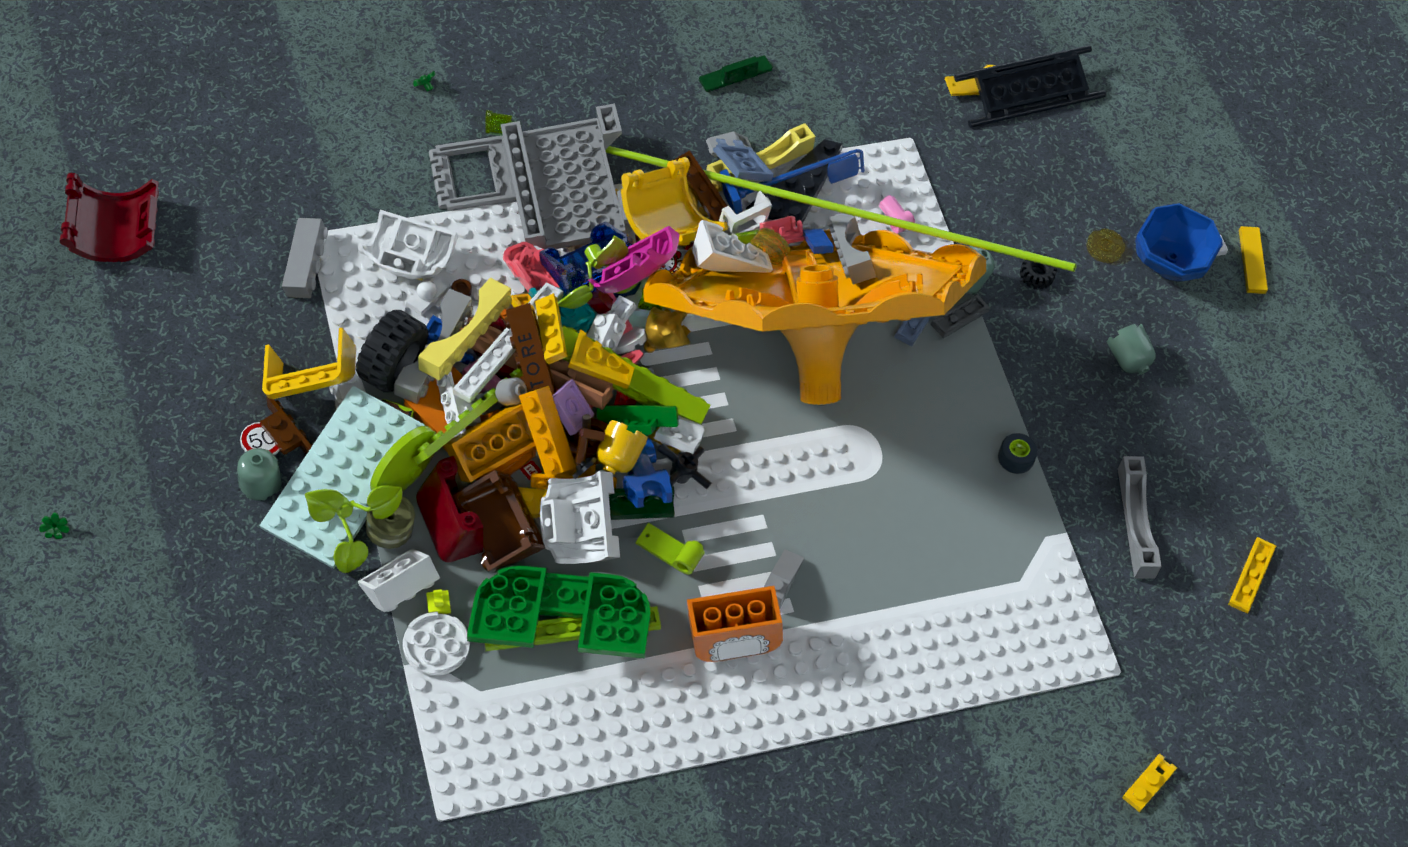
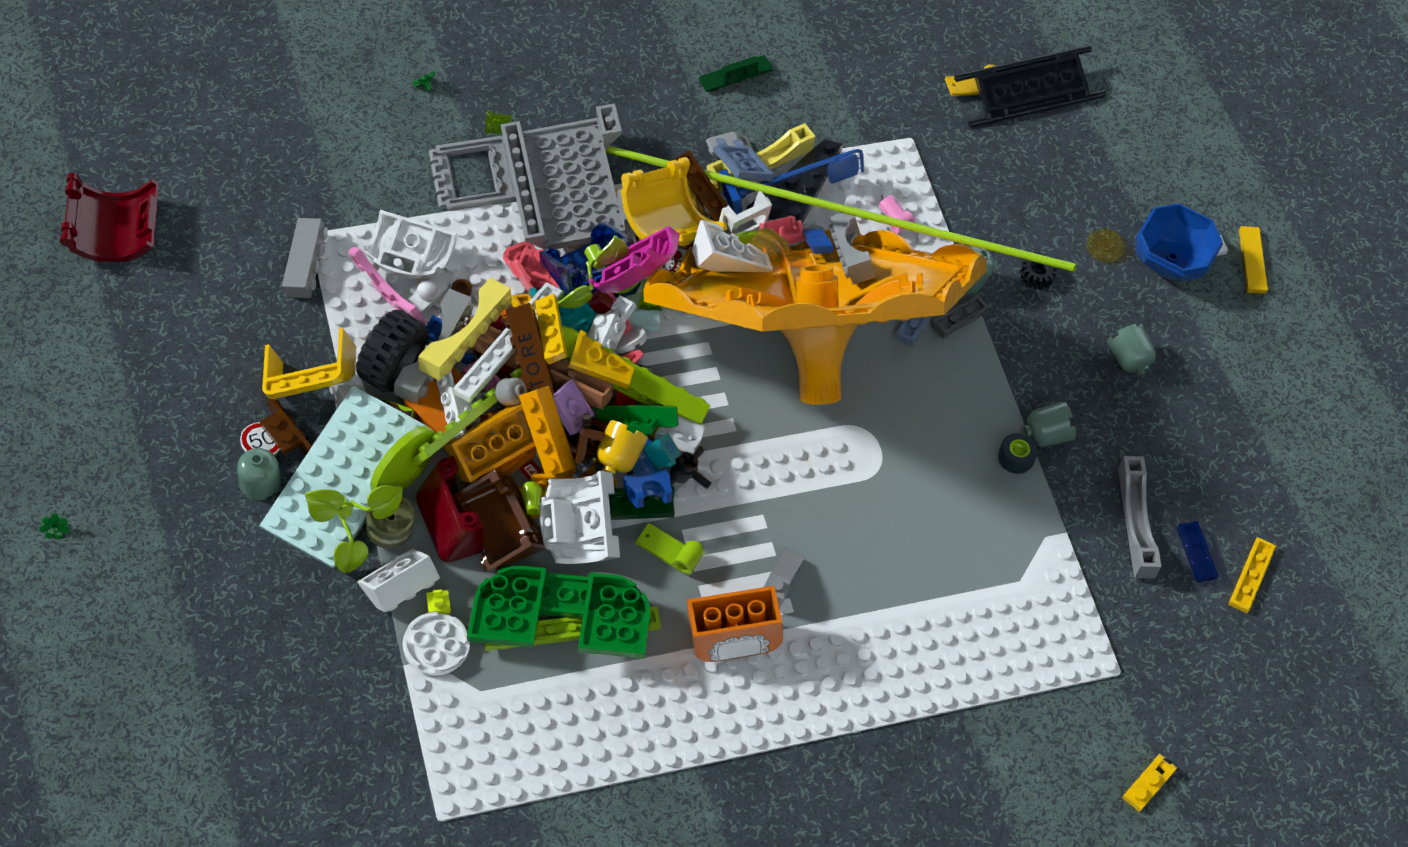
pearl gold piece [644,307,691,353] -> none
none -> bright pink tile [348,247,427,324]
none -> lime cone [521,482,542,515]
none -> teal brick [643,433,681,470]
none -> sand green cylinder [1024,402,1076,447]
none -> clear blue plate [1176,521,1219,583]

